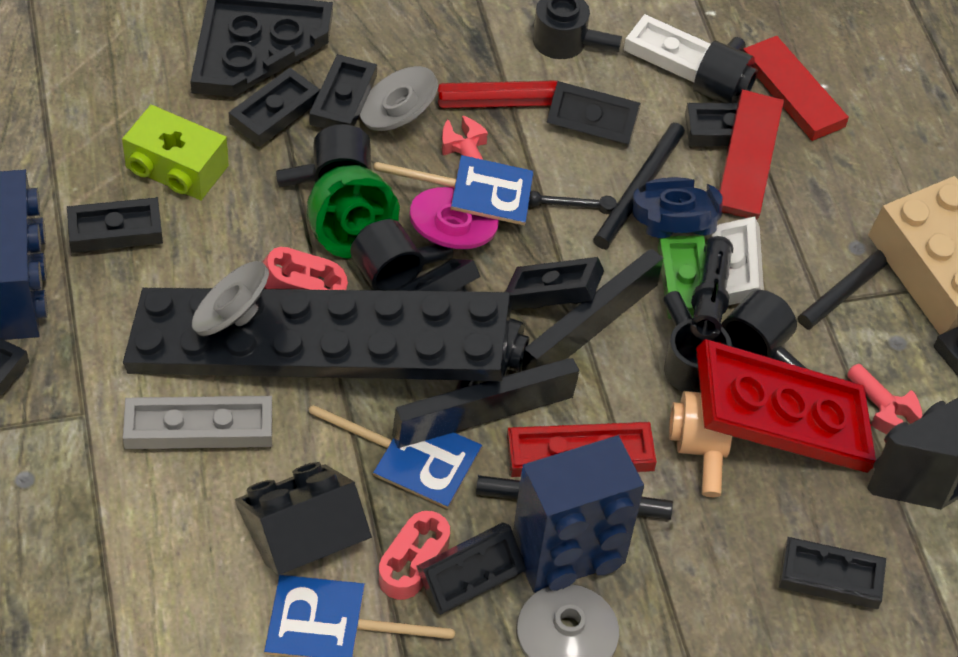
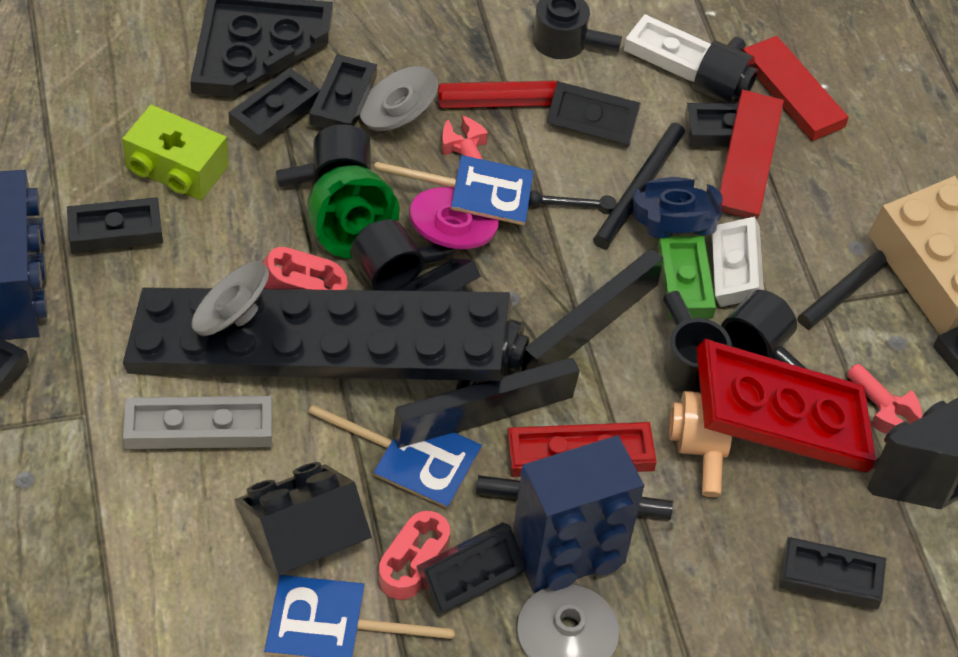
black plate [505,257,604,310] -> none
black pin [690,236,734,340] -> none

